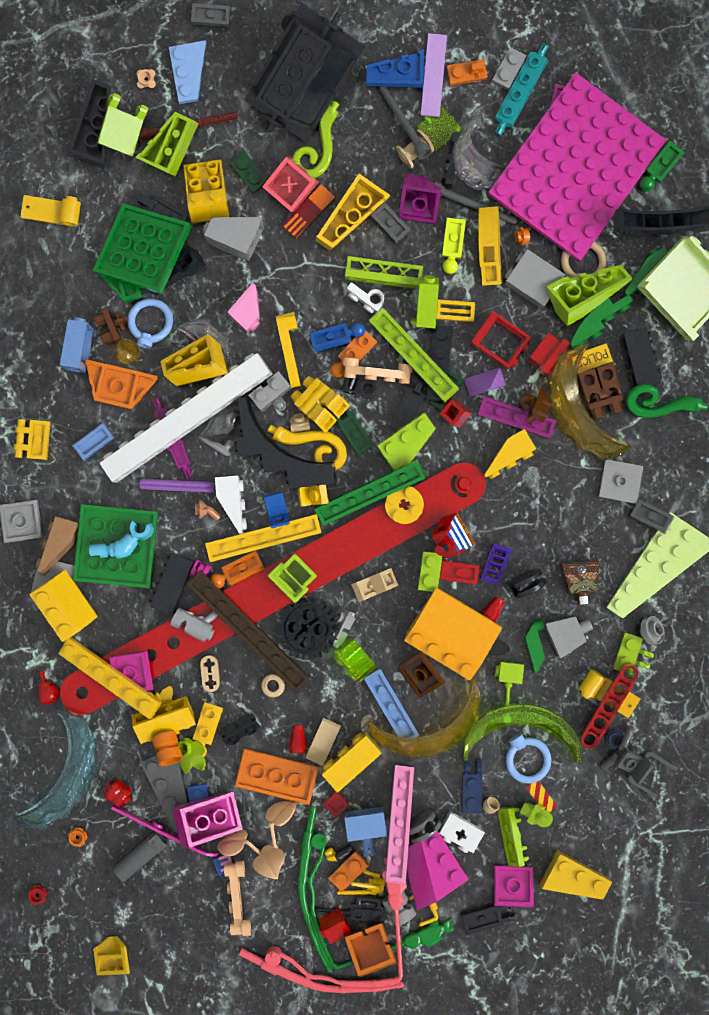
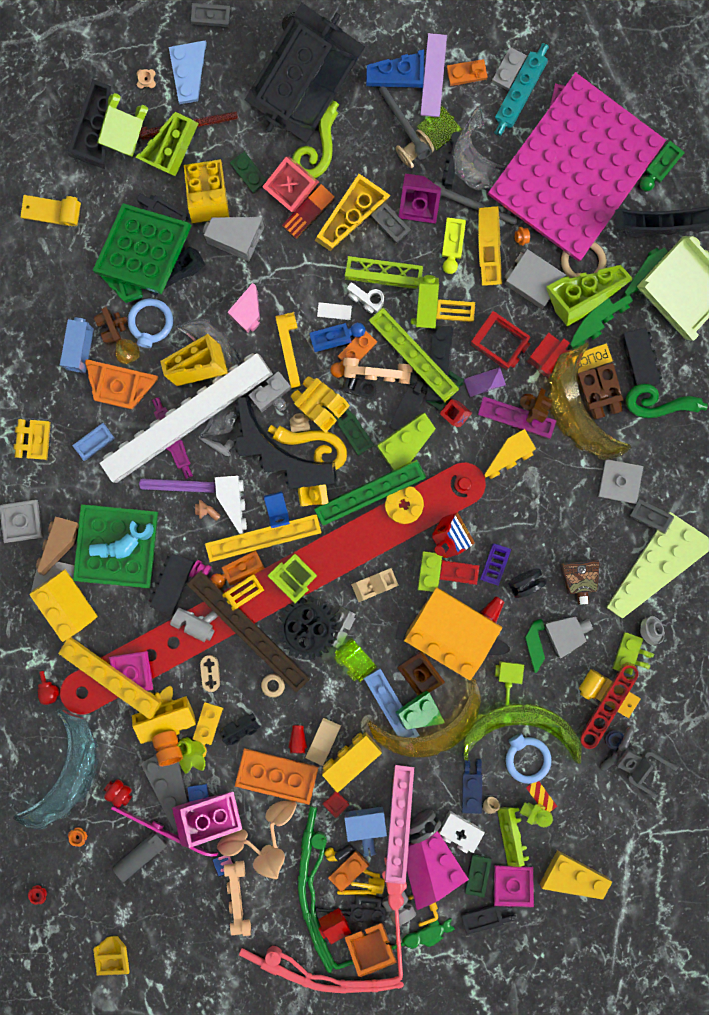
none -> yellow tile [222,574,264,611]
none -> white sticker [317,303,352,320]
none -> wing [395,691,444,730]
none -> dark green plate [465,854,492,898]

